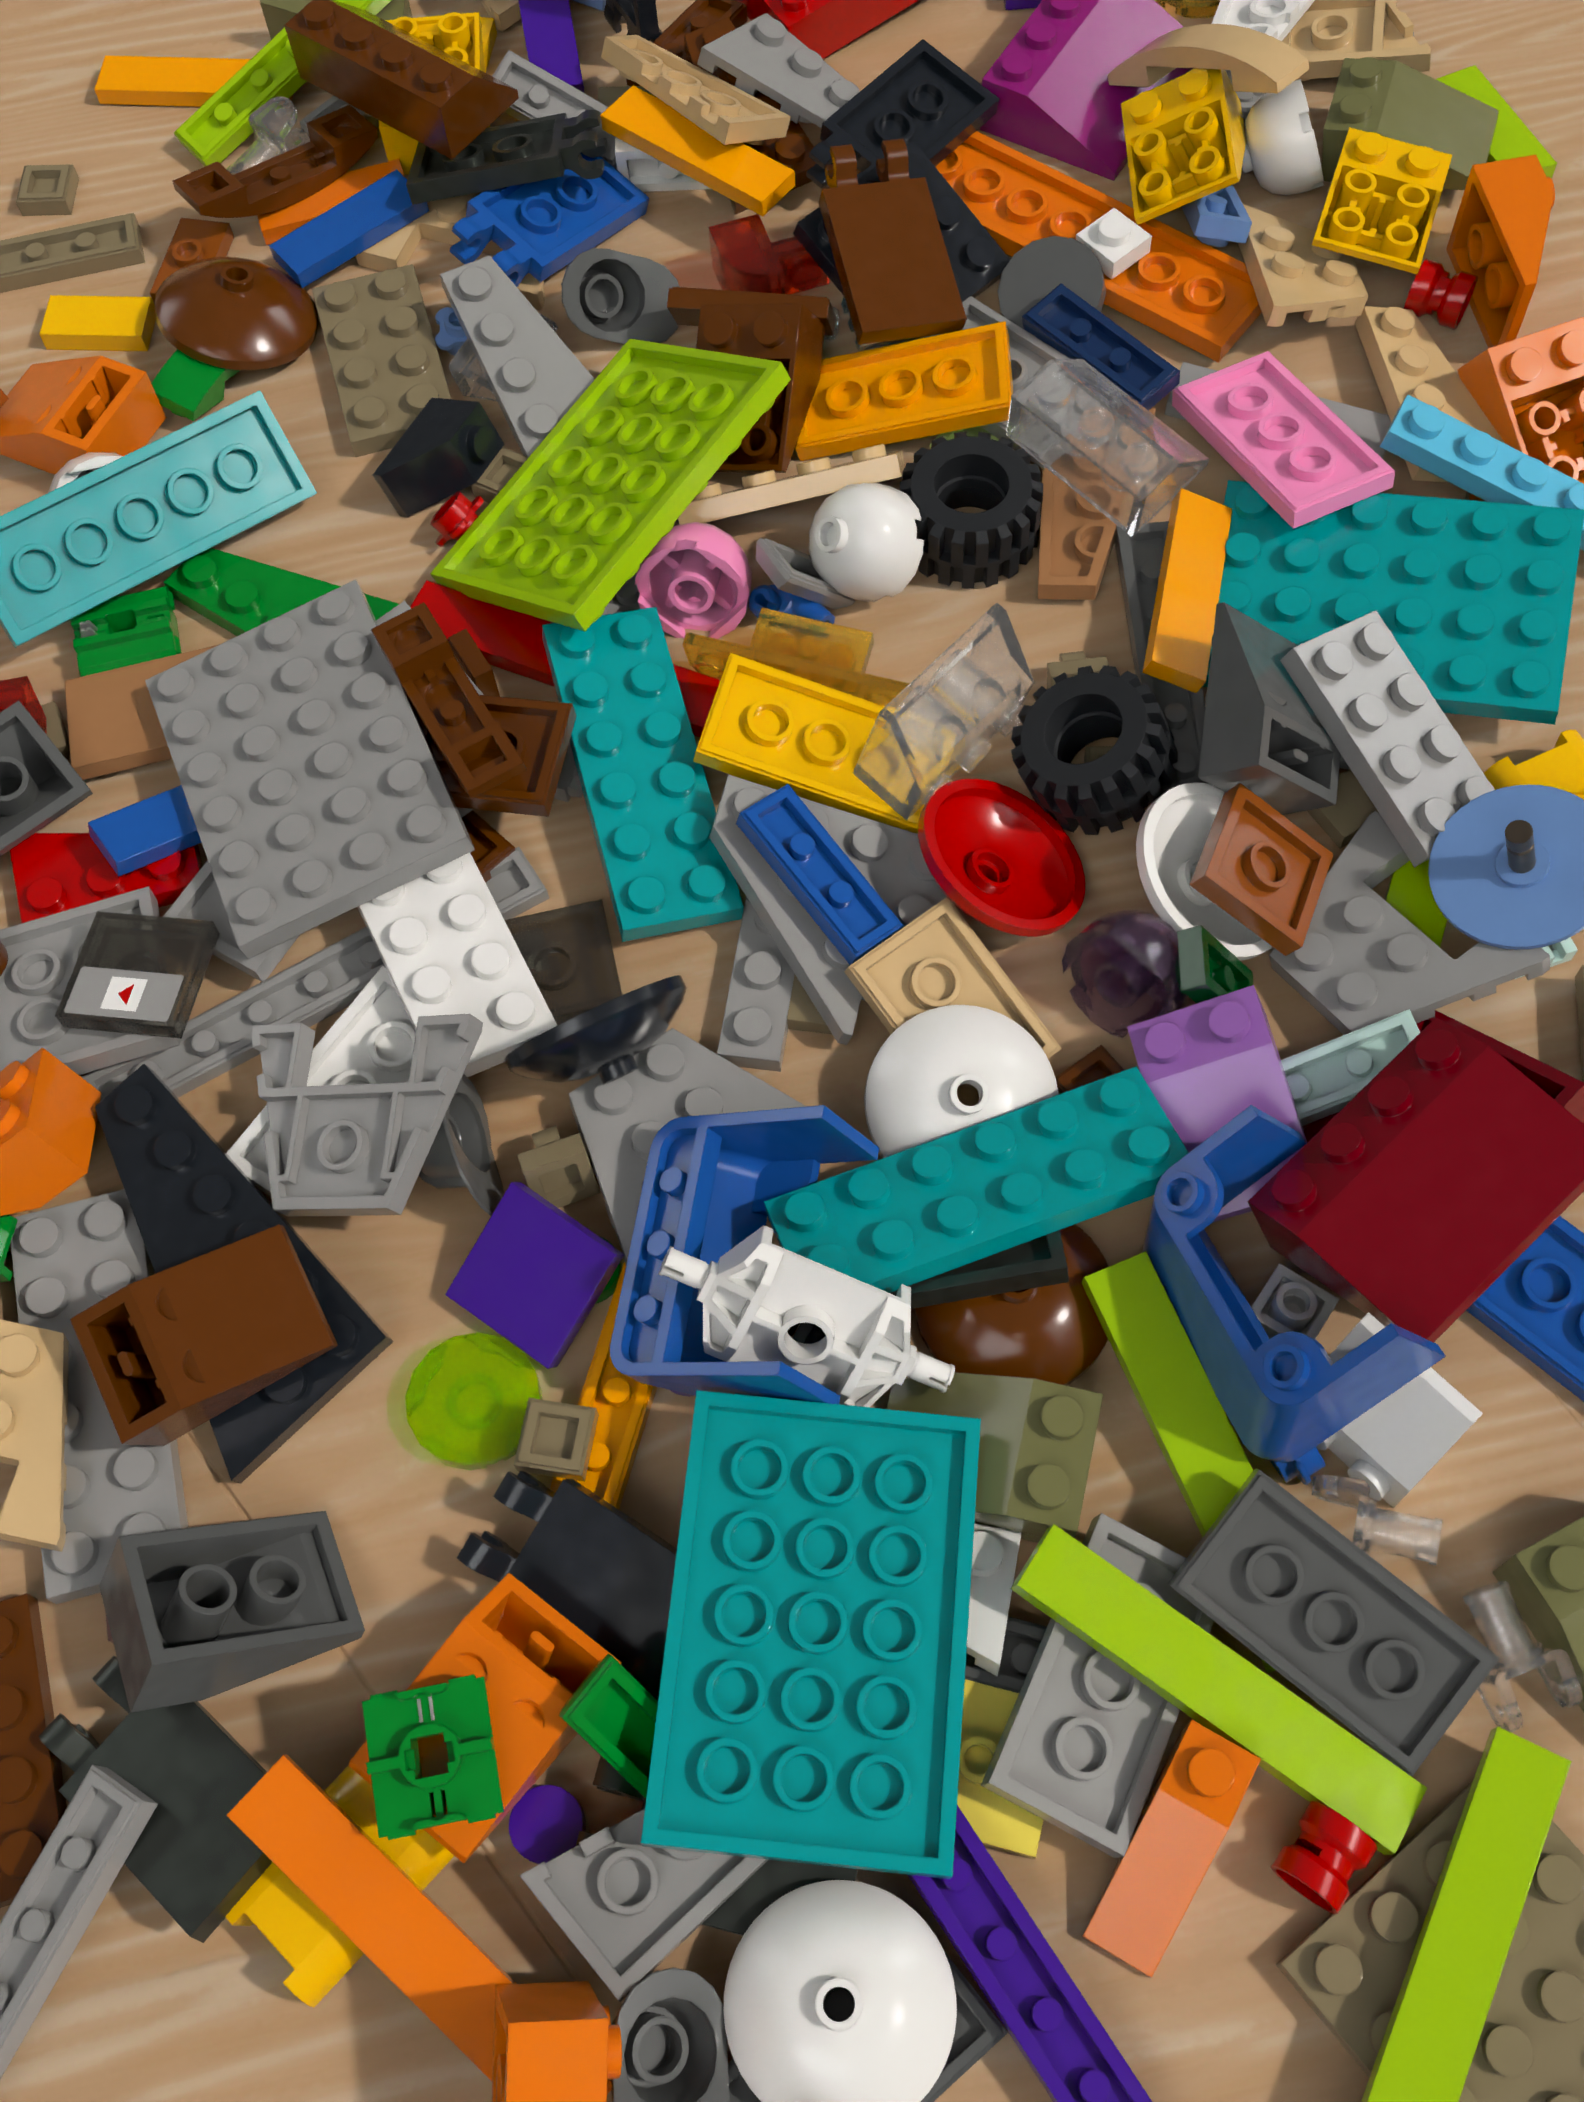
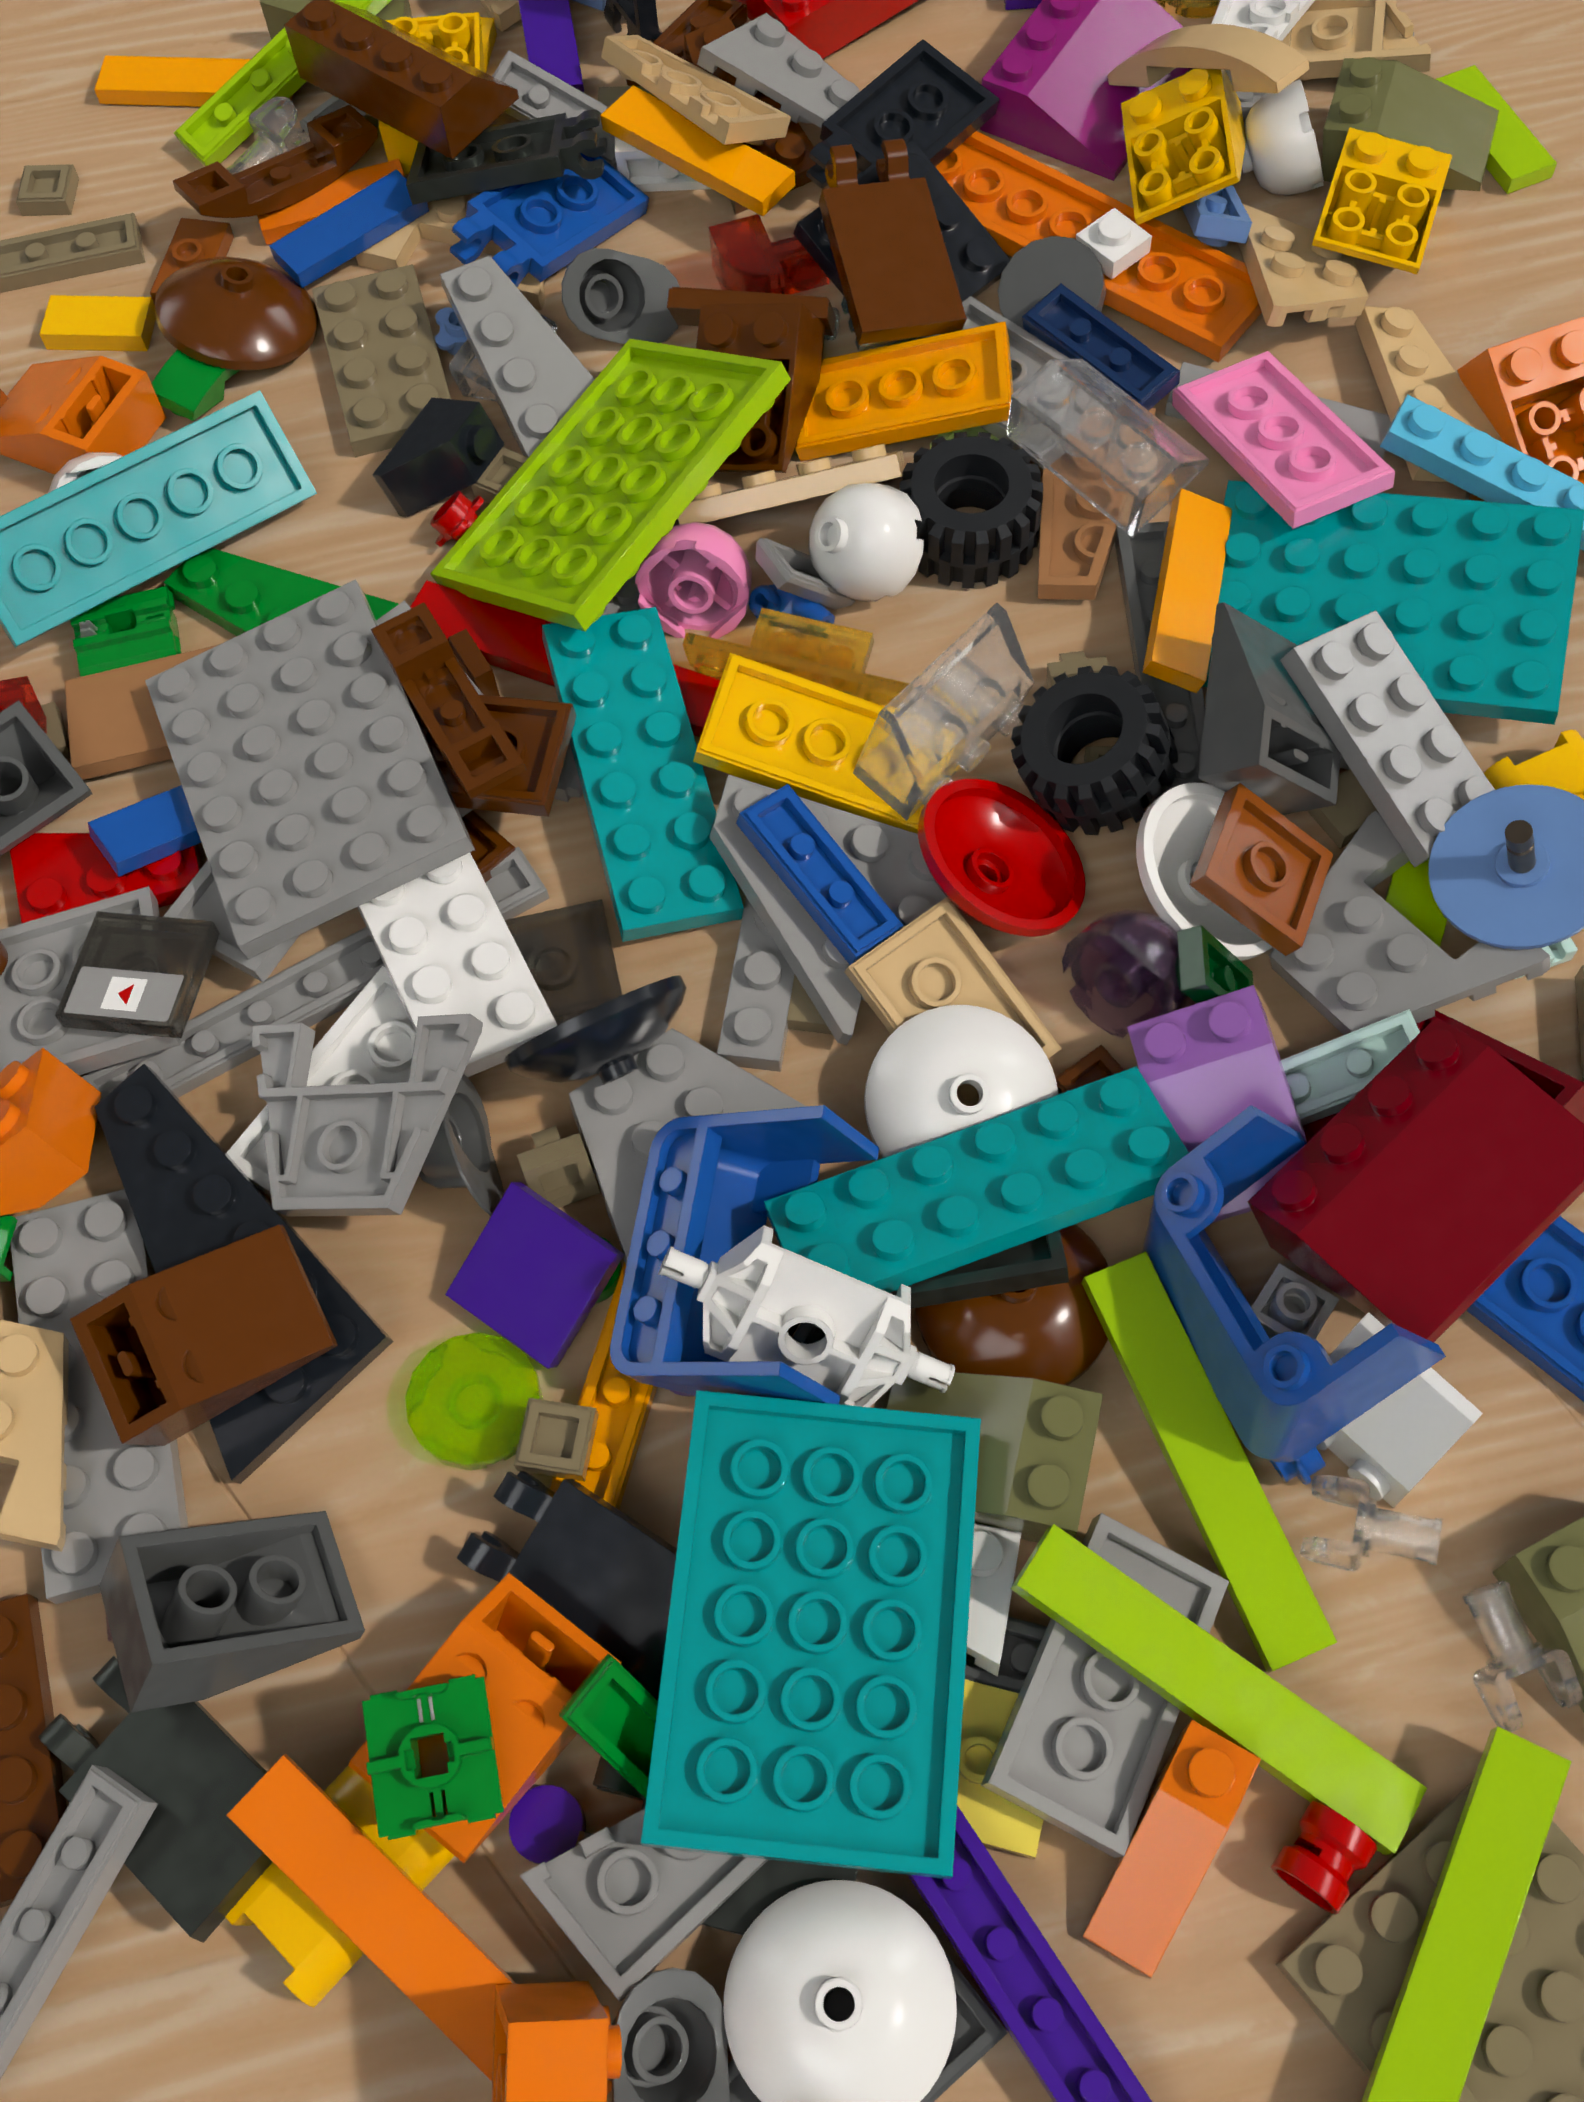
dark grey tile [1168,1468,1500,1776] -> none
red wheel [1404,258,1478,330] -> none
orange slope [1446,155,1555,348] -> none

